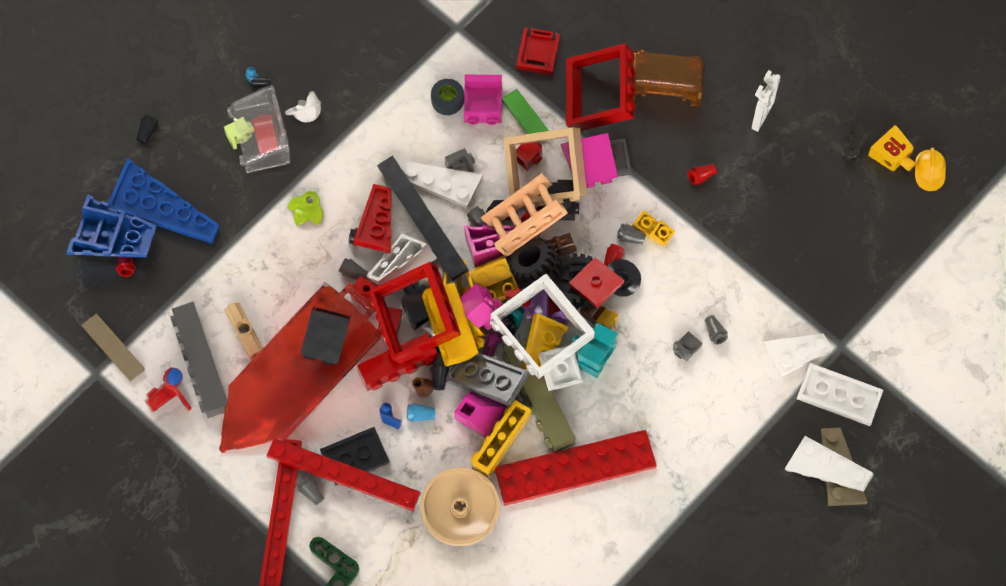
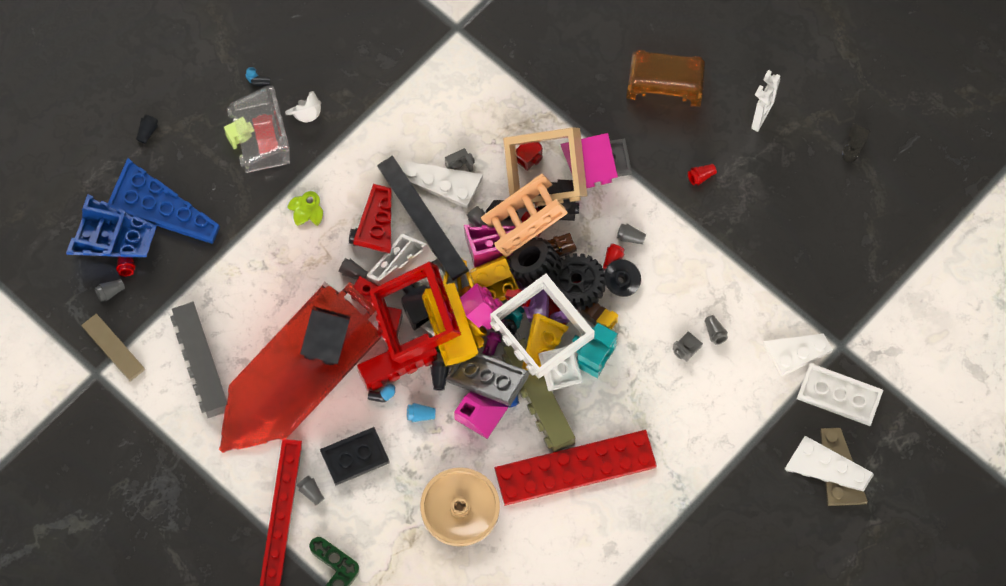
red piece [145,367,192,412] -> none
tan piece [224,302,265,359] -> none
red plate [266,438,421,512] -> none
blue arm [379,403,402,430] -> none
reddish brown cone [412,377,434,397] -> none
black wheel [431,79,464,115] -> none
dark pink panel [464,74,502,125] -> none
yellow brick [471,400,532,479] -> none
bright green tile [502,89,549,134] -> none
red container [516,27,561,75] -> none
red window [566,43,636,131] -> none
plate [569,258,624,308] -> none
yellow slope [631,210,676,246] -> none
yellow torso [868,125,916,171] -> none
yellow piece [915,148,946,191] -> none
none -> dark grey cone [95,279,125,301]
none -> arm [368,384,395,403]

